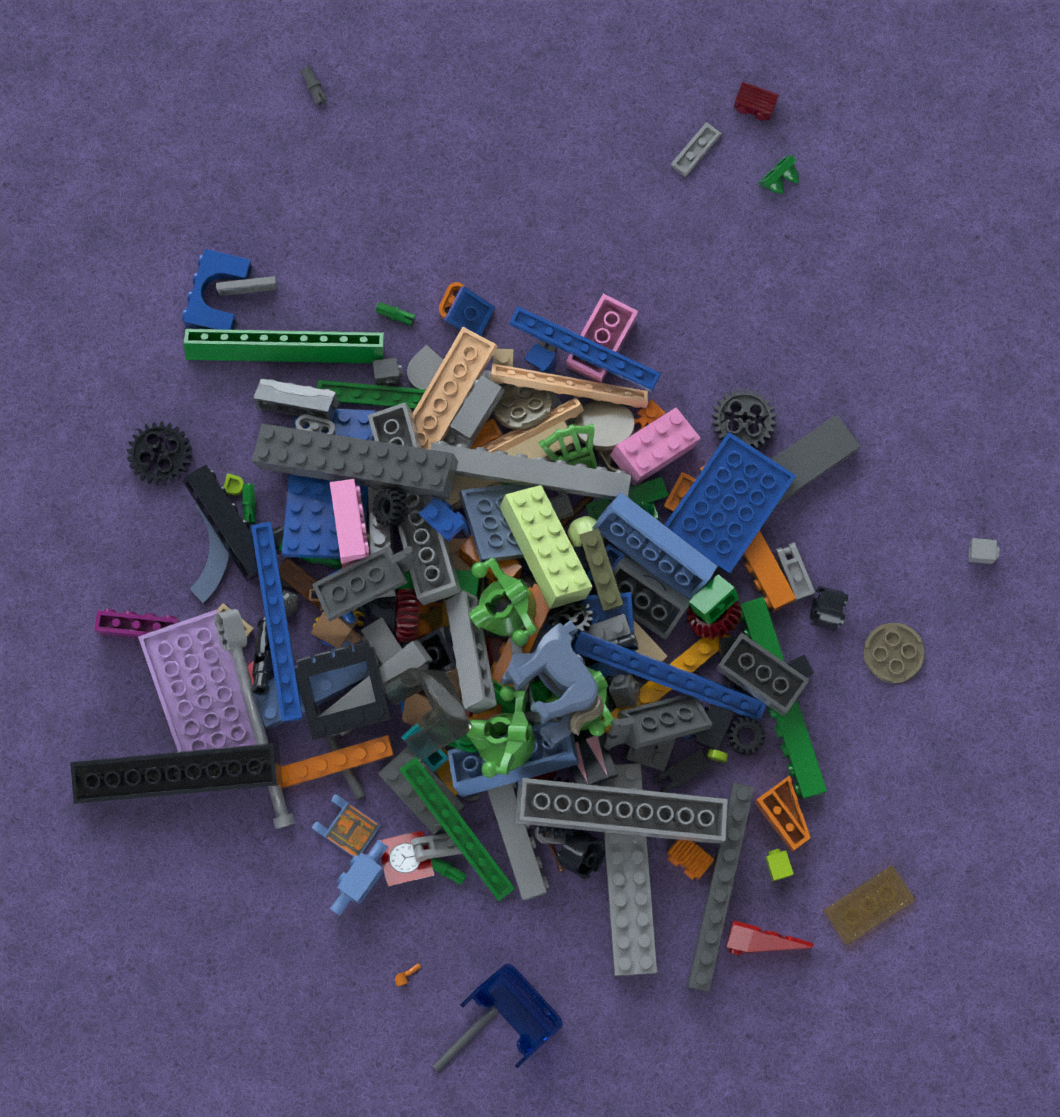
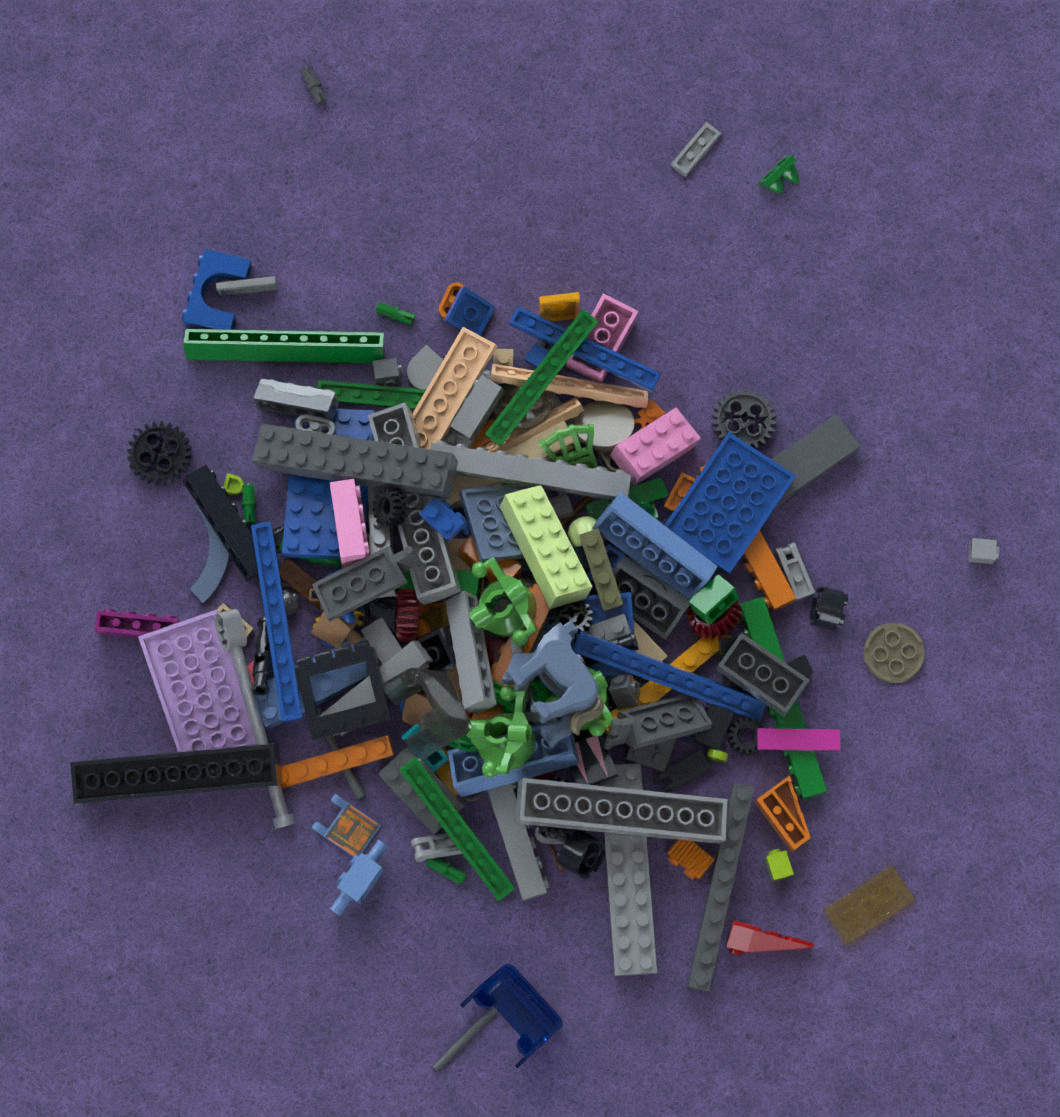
sticker [380,831,434,886] -> none
orange hand [395,963,421,987] -> none
dark red brick [734,82,779,121] -> none
none -> green plate [484,309,598,447]
none -> light orange tile [539,292,580,322]
none -> dark pink tile [757,728,840,751]

